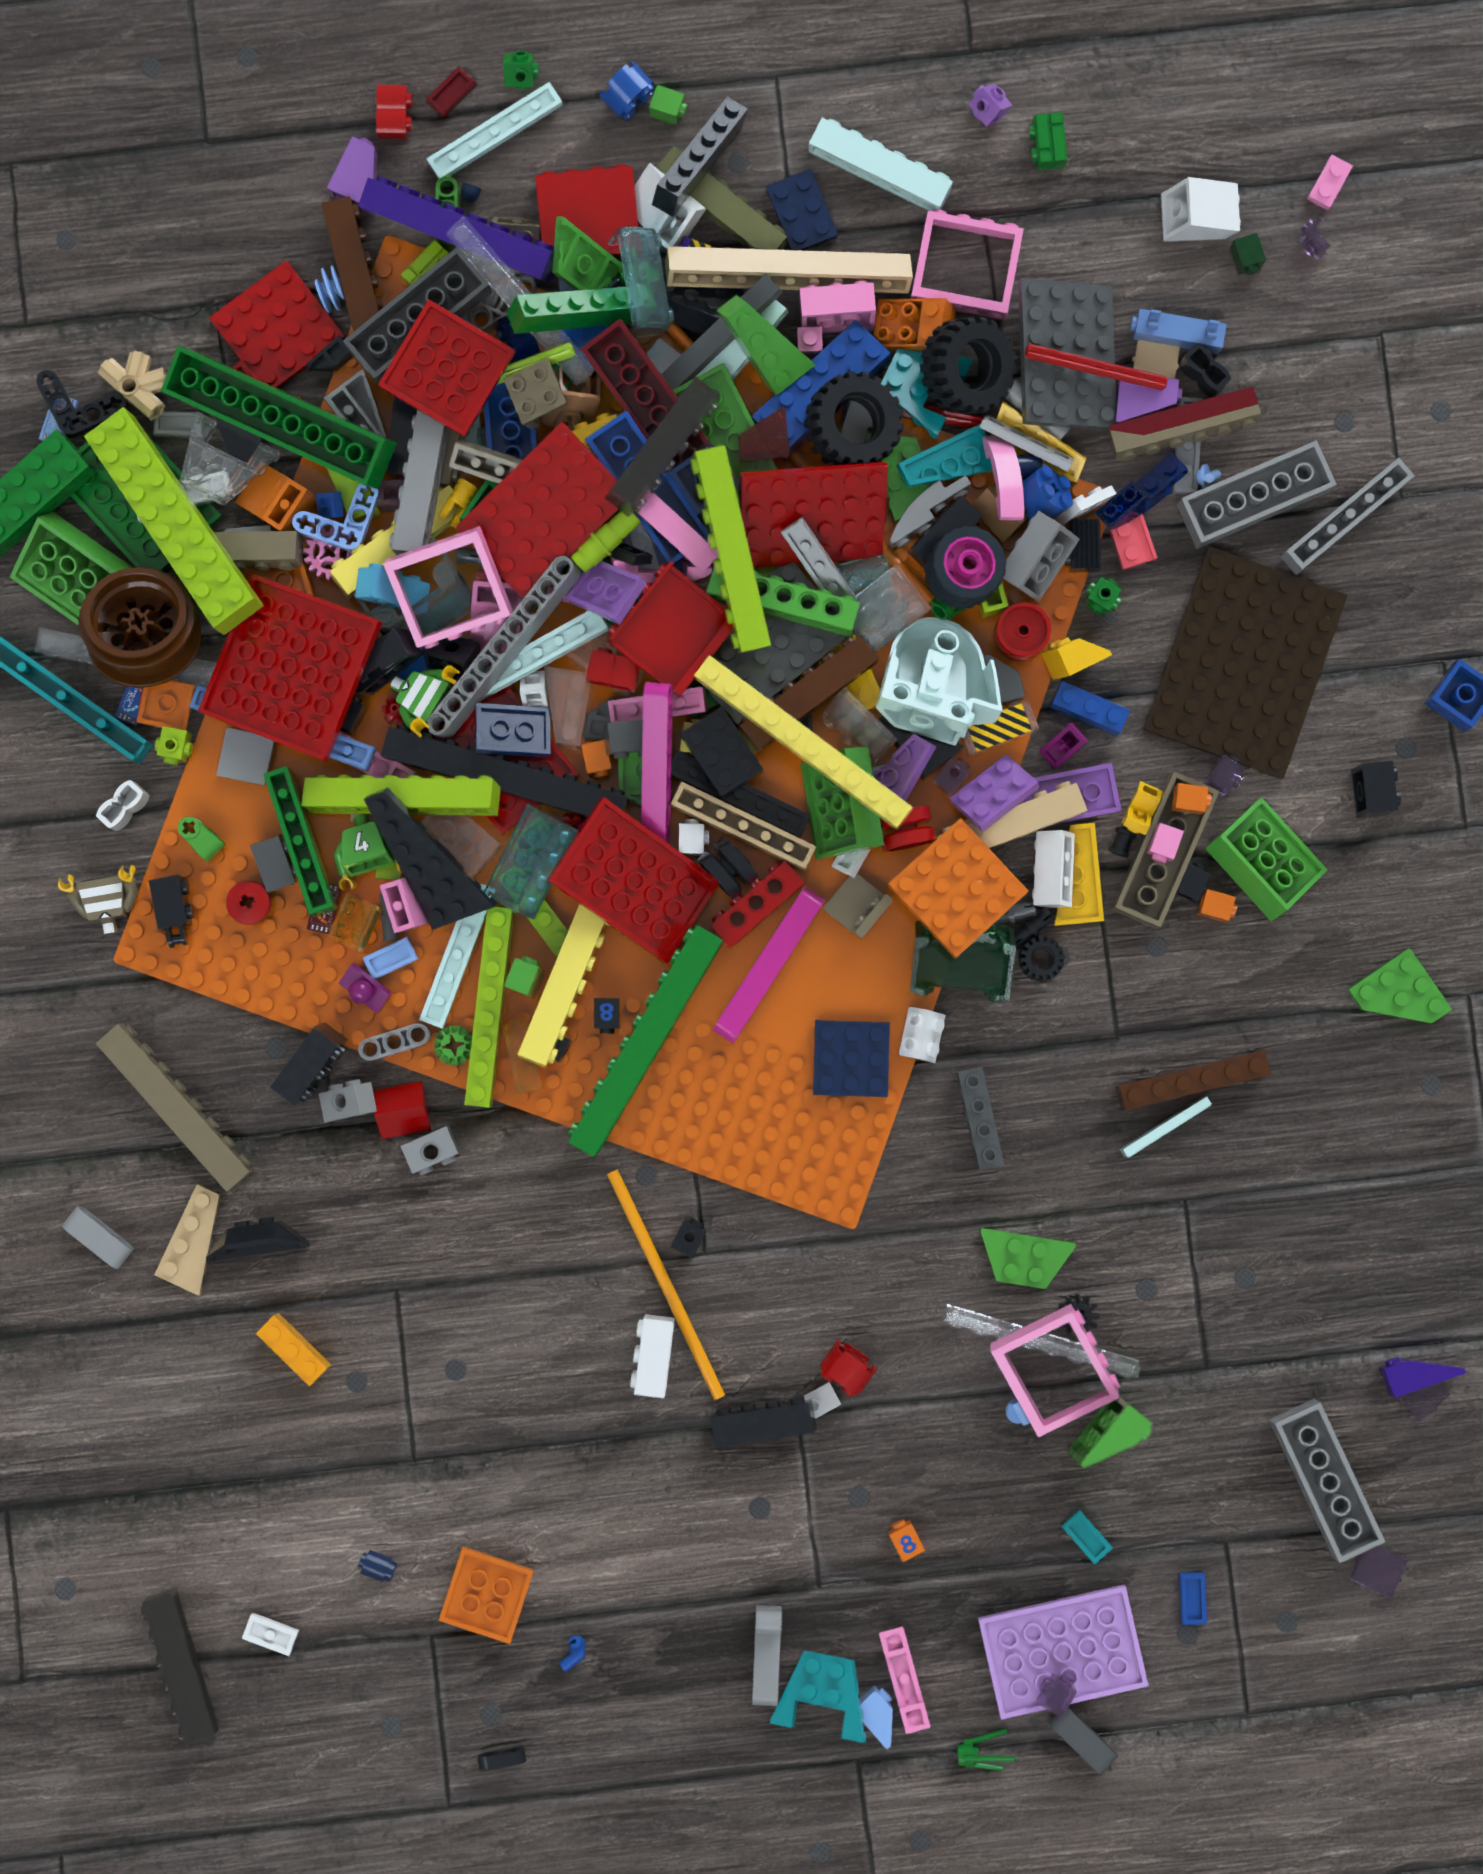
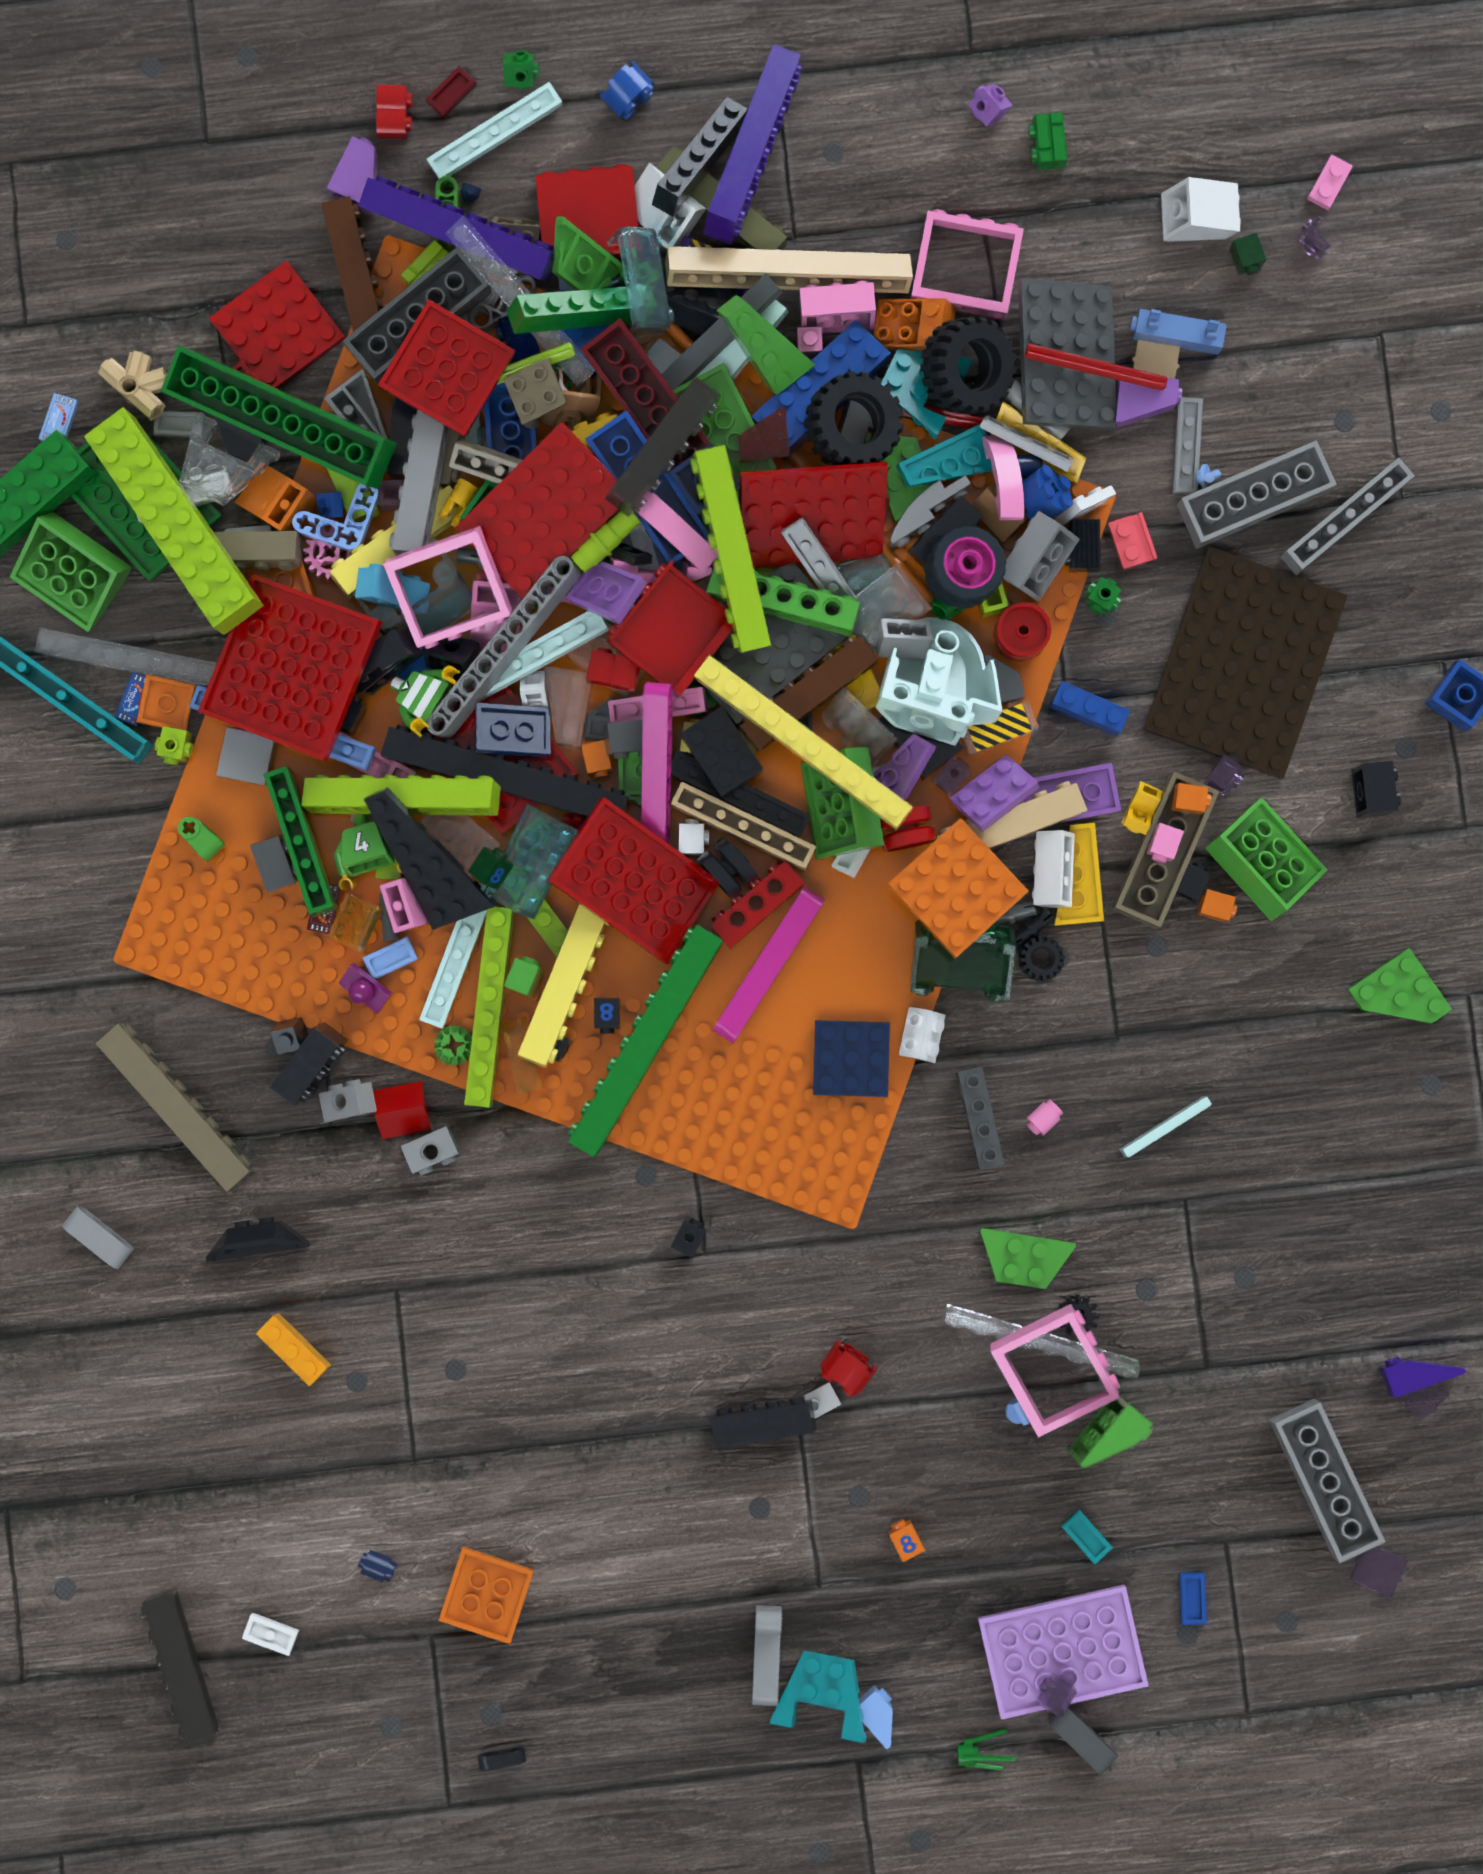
black beam [36,370,127,438] -> none
torso [58,865,138,935] -> none
reddish brown wheel [78,567,201,688] -> none
white brick [96,780,150,831] -> none
black brick [149,875,195,948] -> none
tan wing [154,1184,221,1296] -> none
red piece [226,881,272,925] -> none
black tile [306,335,353,371] -> none
light blue piece [315,265,345,313] -> none
light grey beam [358,1024,432,1061] -> none
red plant [381,695,404,726] -> none
blue arm [559,1635,586,1672] -> none
light orange piece [607,1169,725,1400] -> none
white brick [630,1314,675,1398] -> none
bright green brick [649,85,688,125] -> none
dark blue plate [766,169,838,251] -> none
light aqua brick [808,118,953,211] -> none
dark tan bracket [823,873,893,940] -> none
bright pink slope [879,1626,930,1734] -> none
magenta slope [1039,722,1088,769] -> none
yellow slope [1041,637,1112,680] -> none
clear blue slope [1094,452,1189,530] -> none
brick [1108,386,1261,461] -> none
black bush [1108,827,1137,858] -> none
reddish brown brick [1115,1051,1271,1110] -> none
black brick [1180,344,1231,398] -> none
none -> black brick [270,1017,308,1055]
none -> dark green brick [468,847,514,890]
none -> dark purple brick [703,44,803,245]
none -> light grey brick [877,618,933,659]
none -> bright pink brick [1027,1099,1064,1136]

